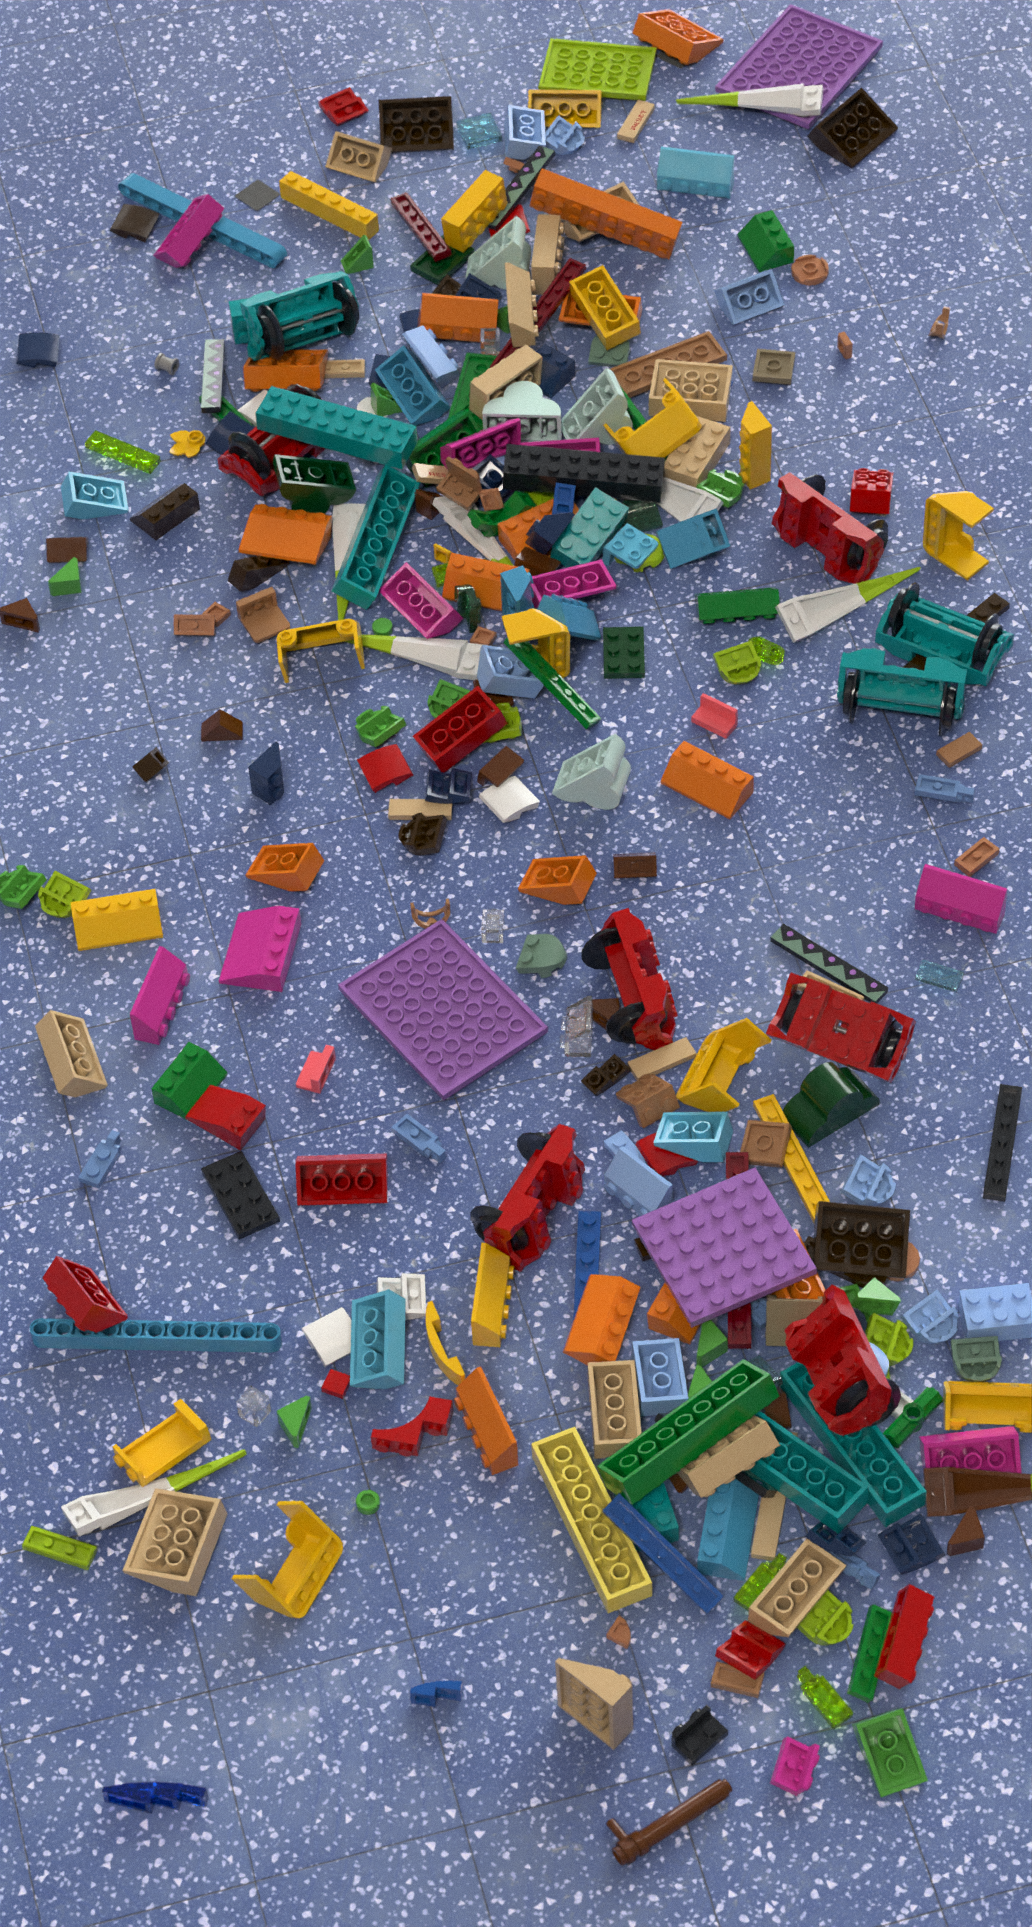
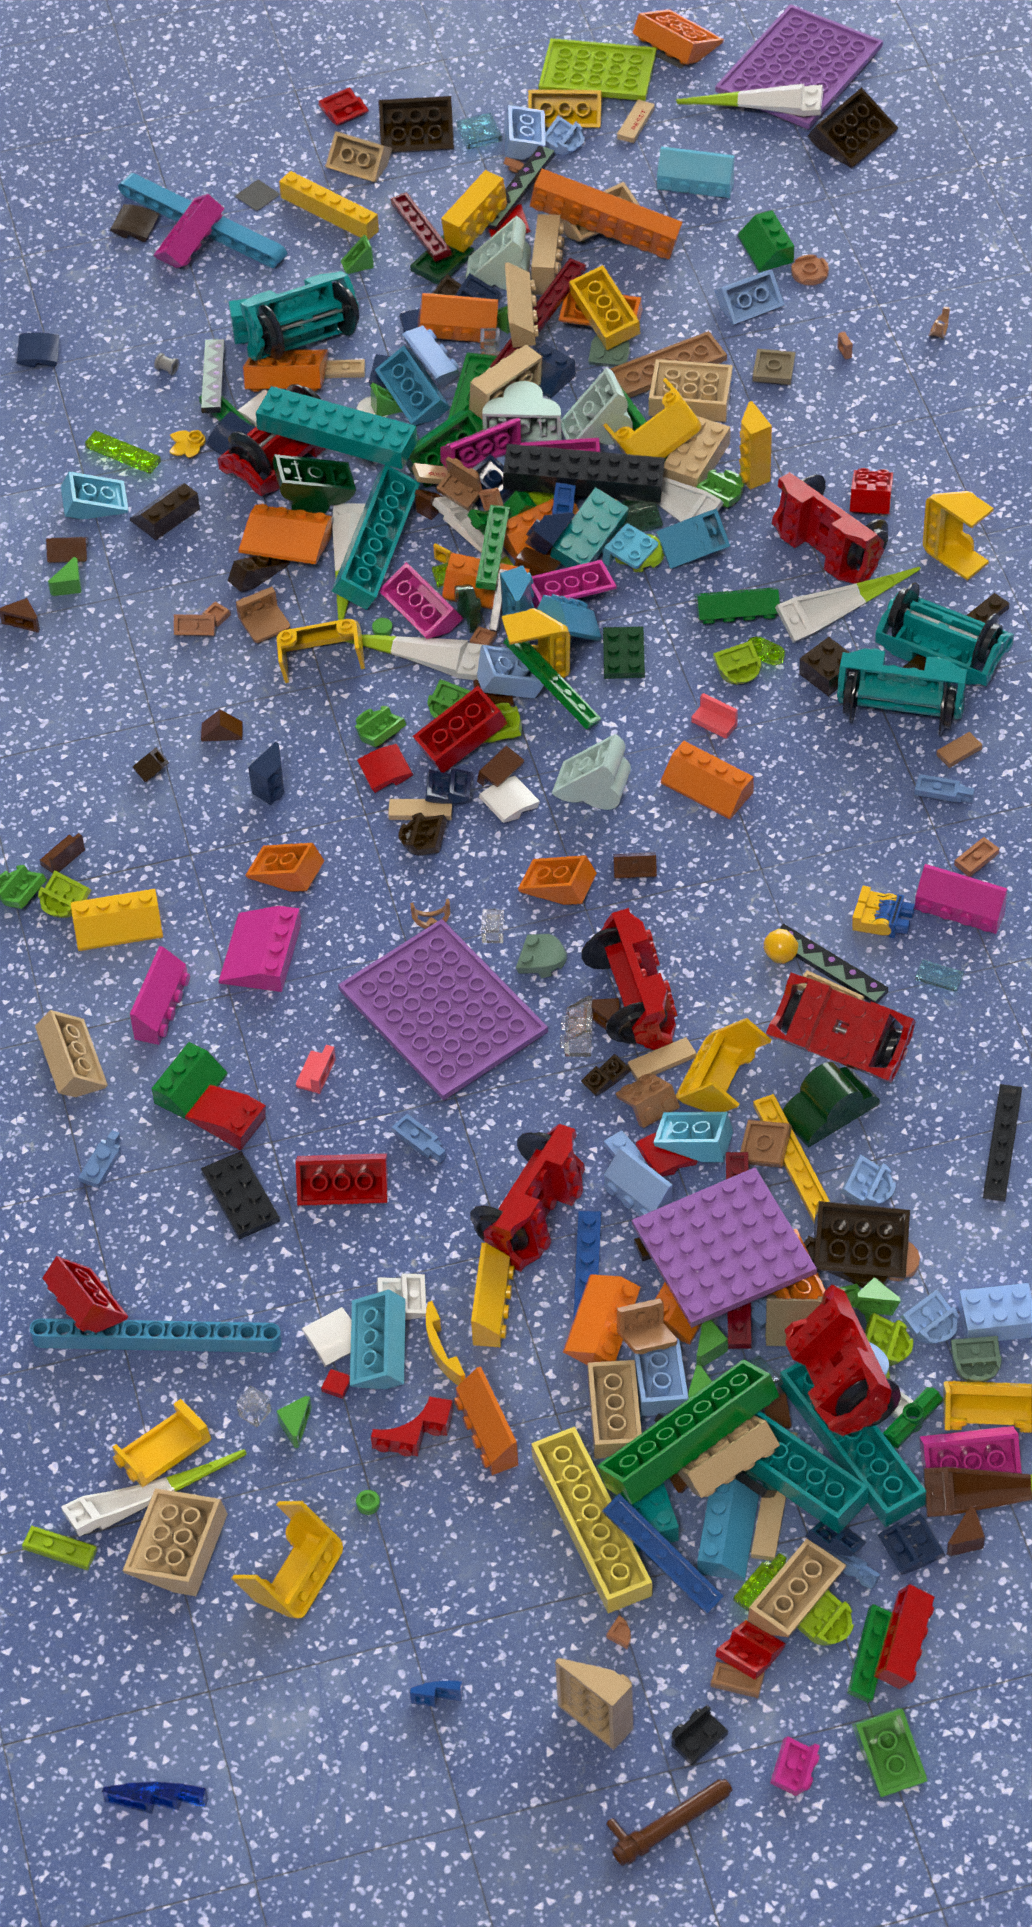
clear neon green hinge [797,1666,853,1730] -> none
none -> reddish brown panel [40,833,85,874]
none -> green tile [475,505,510,590]
none -> tile [489,569,508,631]
none -> medium nougat bracket [617,1298,677,1354]
none -> yellow hair [763,929,798,964]
none -> dark brown brick [799,637,856,697]
none -> hips [852,886,915,938]

